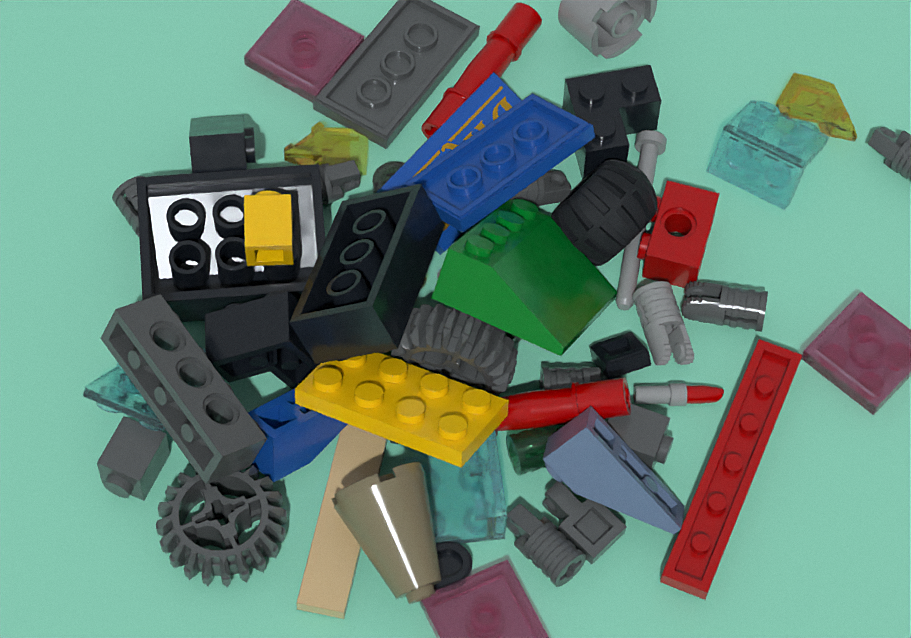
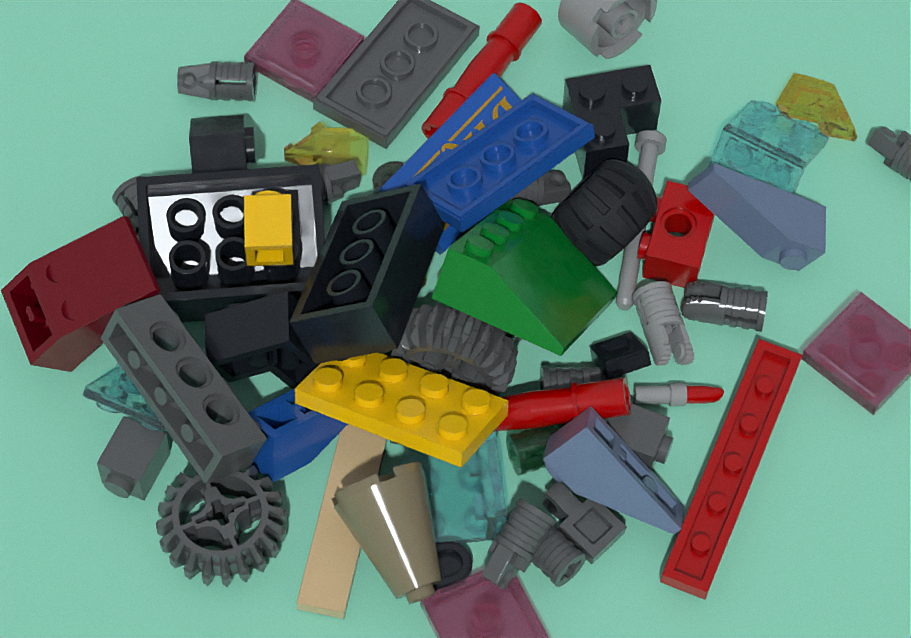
none -> dark red slope [1,216,161,372]
none -> dark grey hinge [177,61,257,102]
none -> dark grey hinge [482,498,557,590]
none -> sand blue slope [688,163,826,271]

